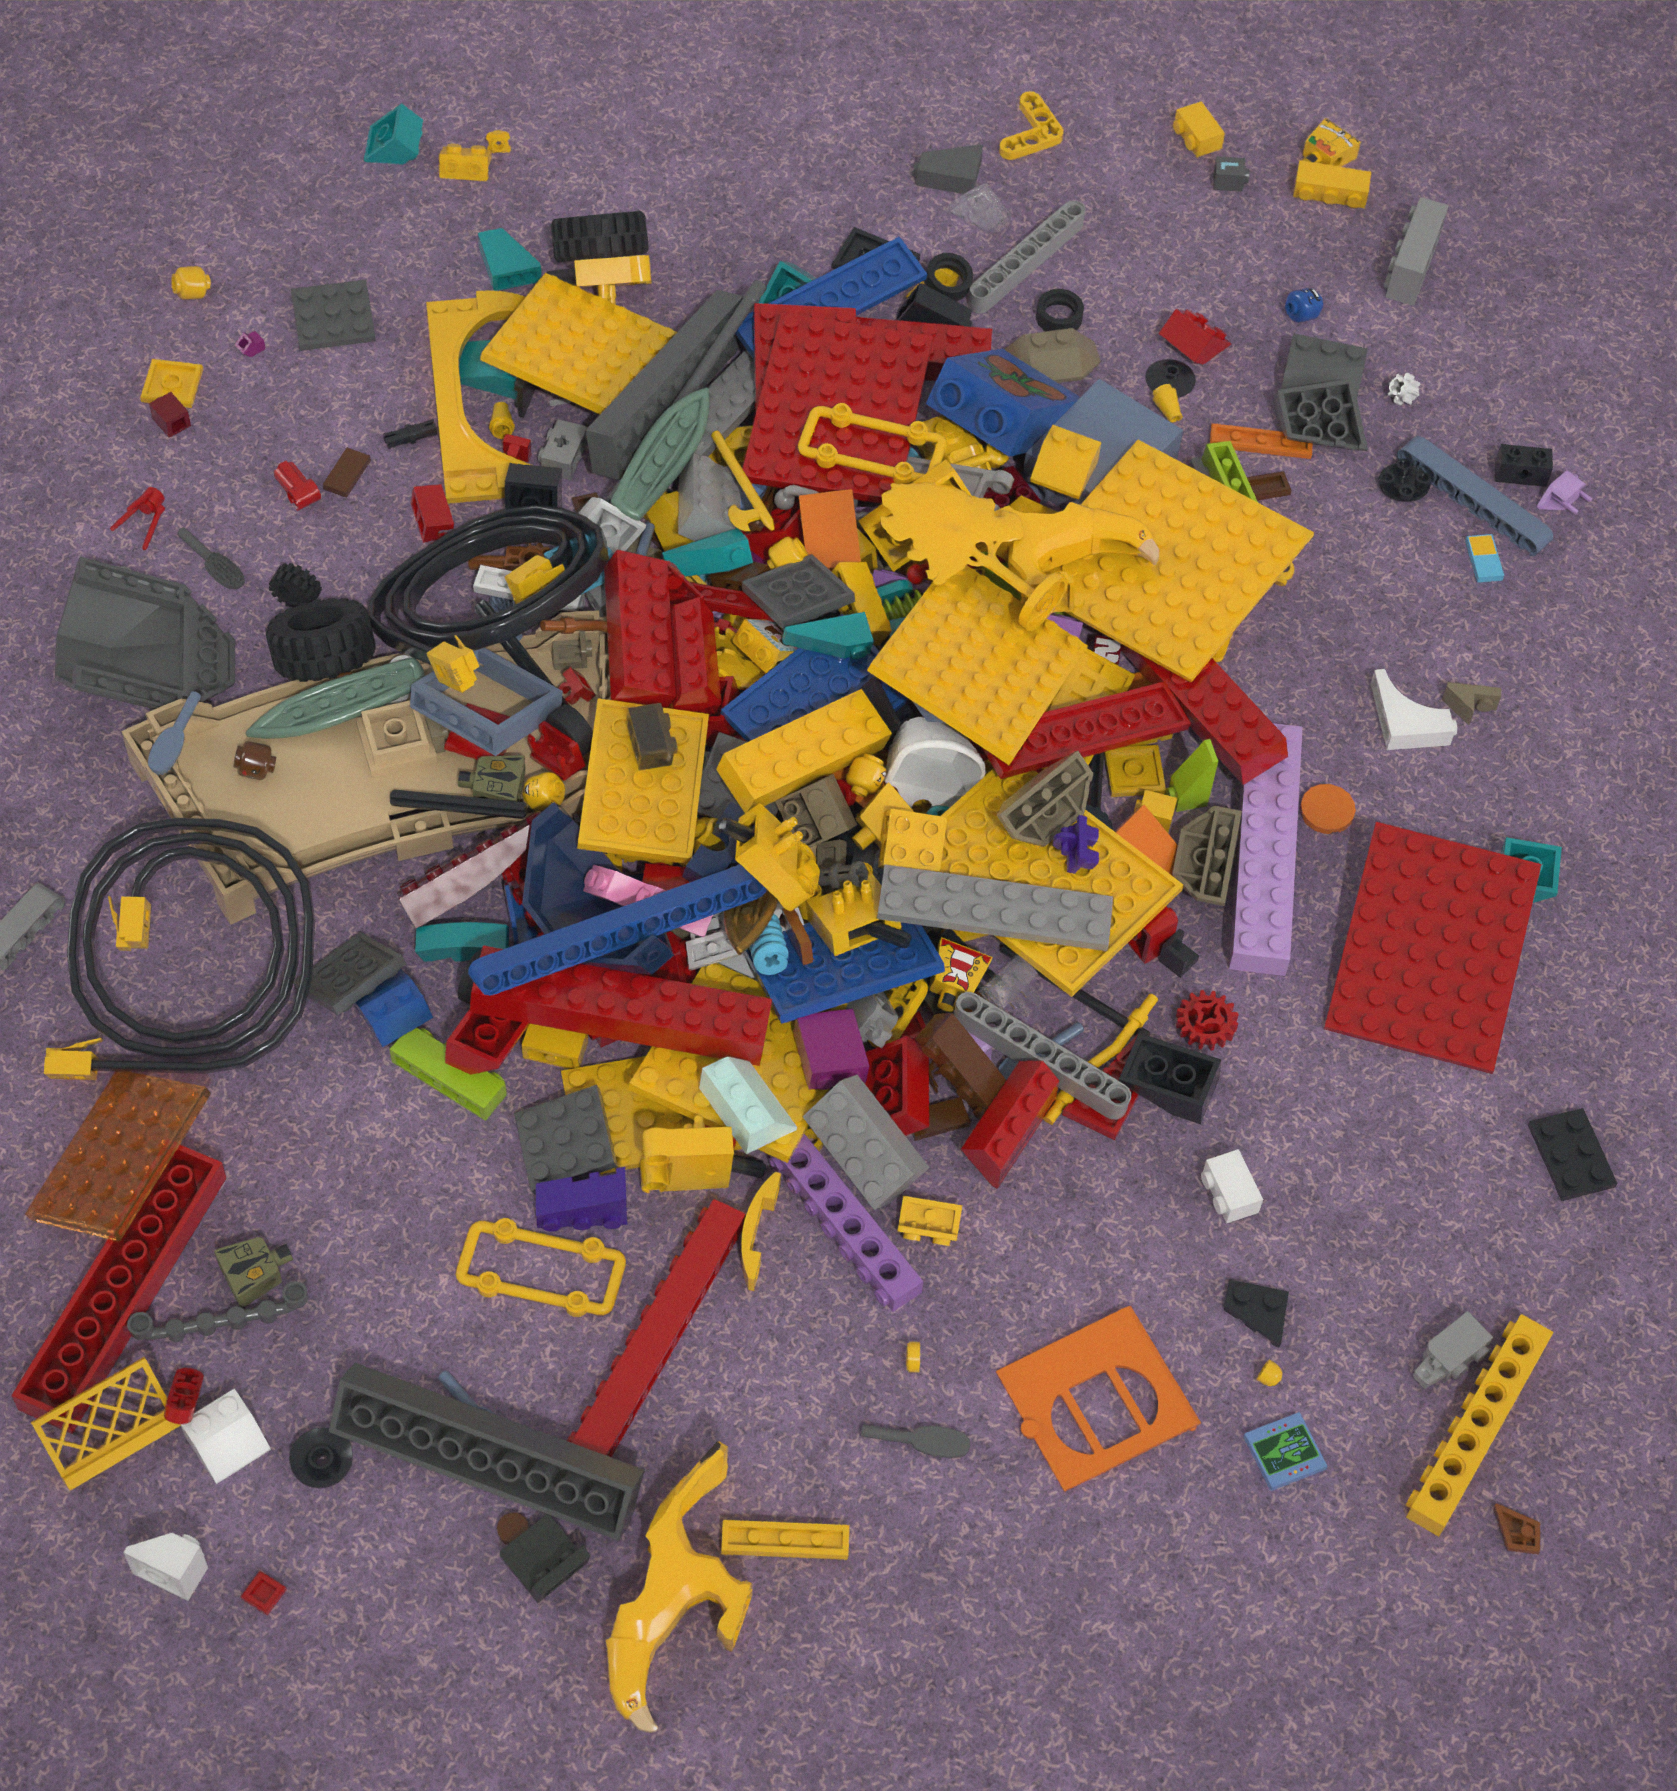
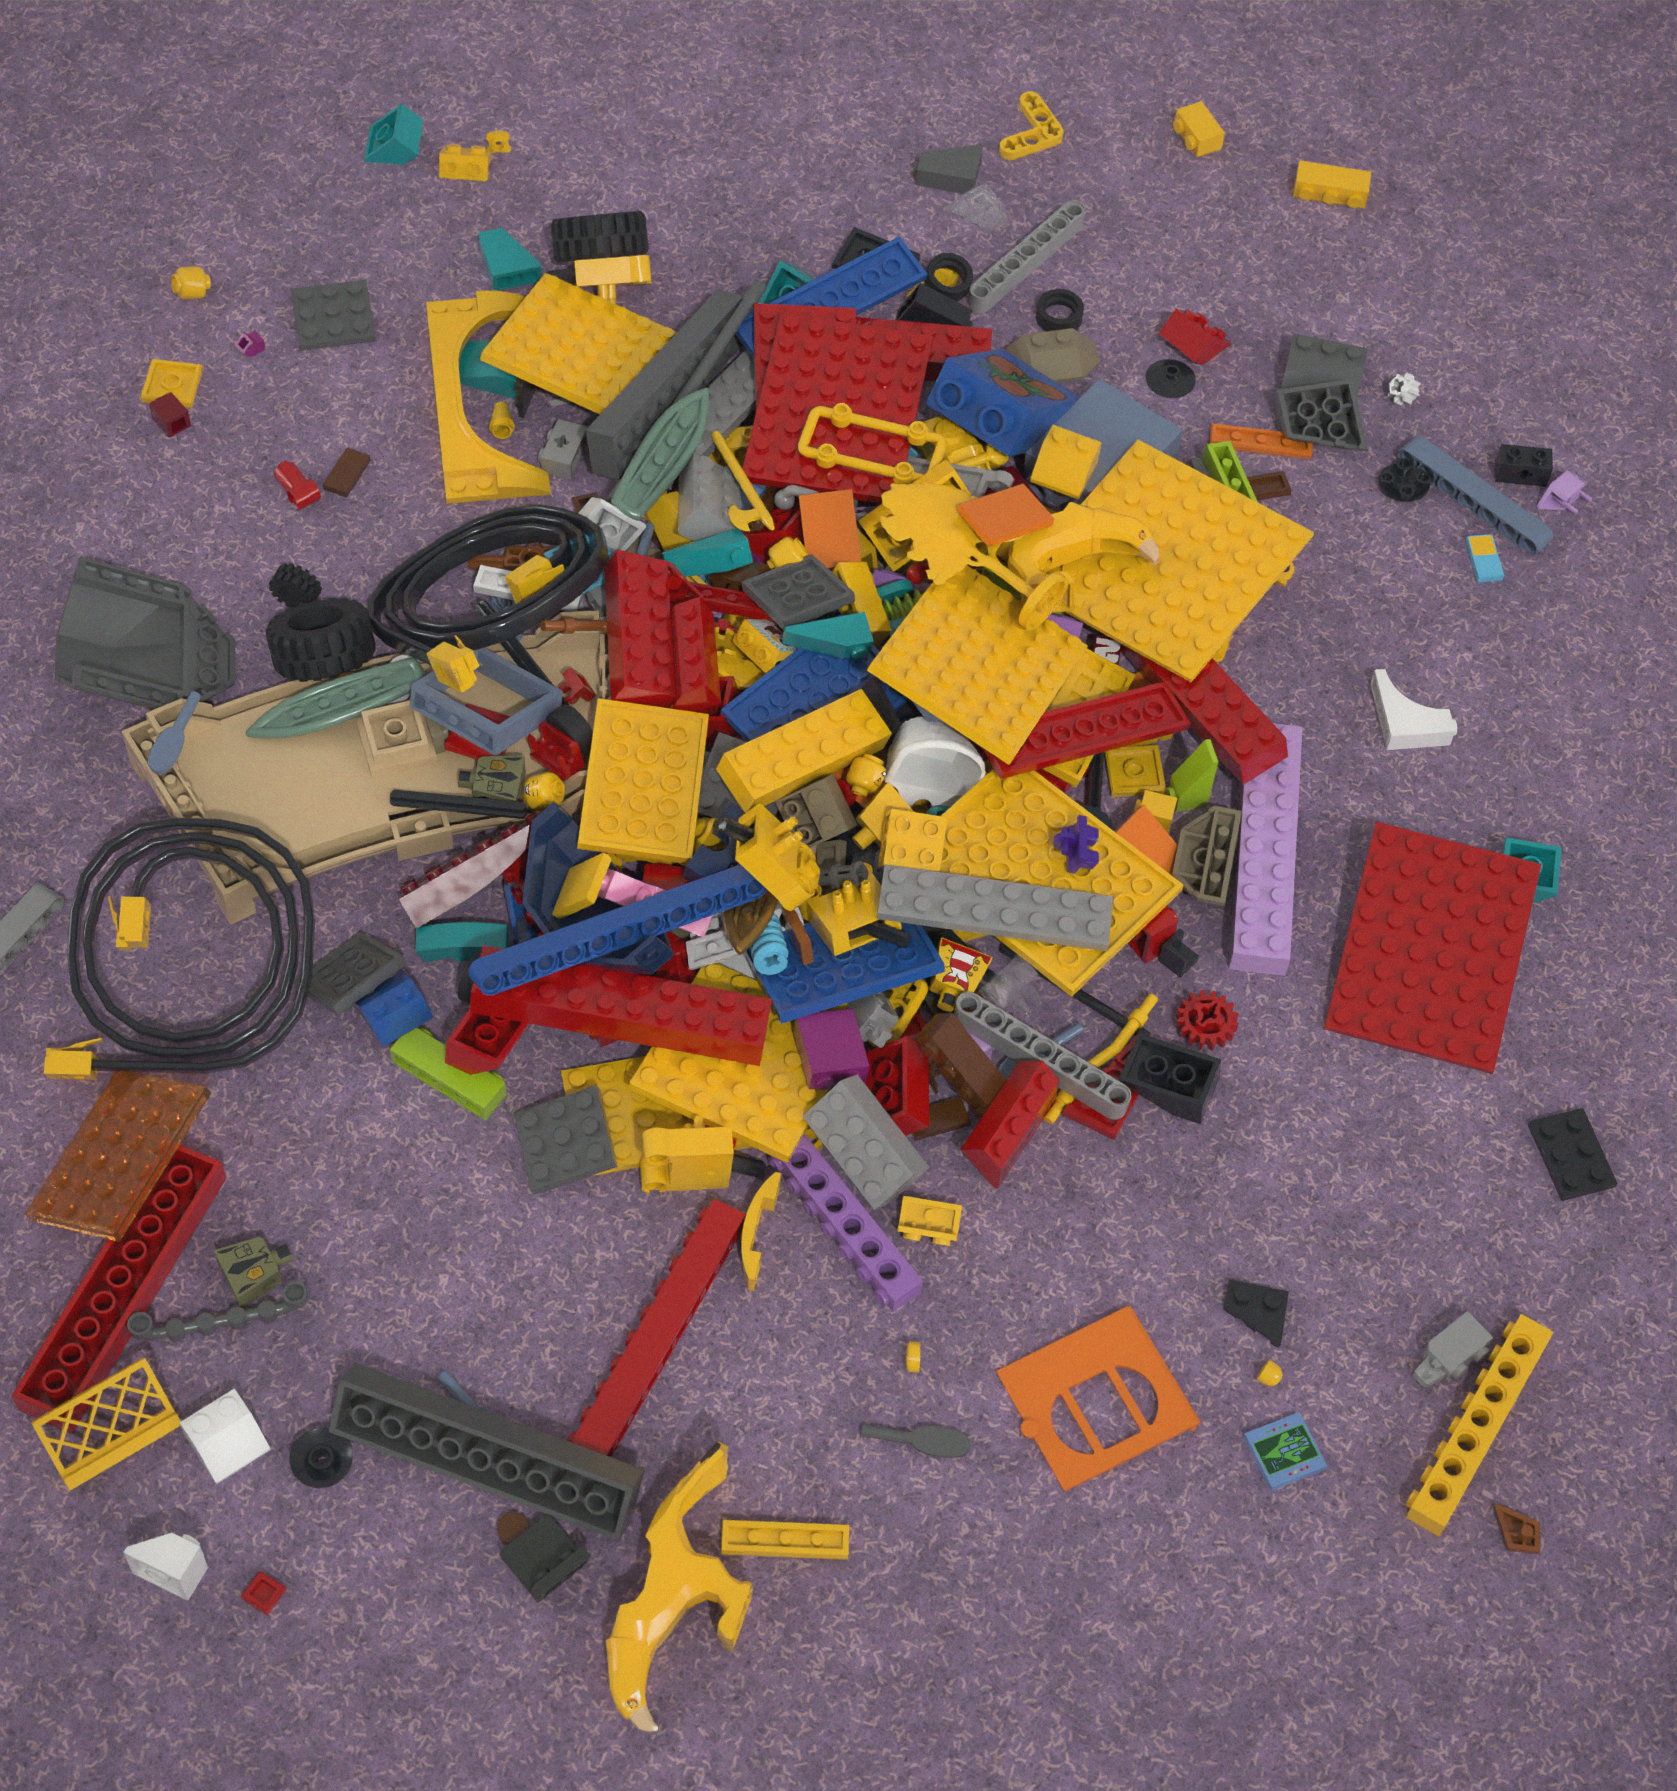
red plant [110,487,165,550] -> none
red beam [164,1368,204,1424] -> none
dark grey piece [177,527,245,589] -> none
reddish brown head [233,741,276,780] -> none
black pin [383,419,438,449] -> none
red hinge [411,484,454,543] -> none
yellow bar [456,1218,626,1317] -> none
red tile [503,434,532,463] -> none
black brick [505,463,562,508] -> none
yellow brick [522,1024,589,1069] -> none
dark purple wedge [536,1167,627,1232] -> none
dark tan bracket [552,631,592,670] -> none
clear smoke brick [626,703,677,770] -> none
light aqua slope [699,1056,797,1154] -> none
dark tan wedge [997,750,1093,847] -> none
yellow cone [1153,384,1183,423] -> none
white brick [1201,1149,1263,1224] -> none
dark grey brick [1213,156,1250,192] -> none
blue head [1285,288,1323,323] -> none
orange tile [1300,784,1356,834] -> none
yellow torso [1302,118,1361,167] -> none
light grey brick [1384,197,1449,306] -> none
dark tan slope [1443,682,1501,725] -> none
none -> yellow tile [552,852,611,919]
none -> orange tile [957,484,1055,547]

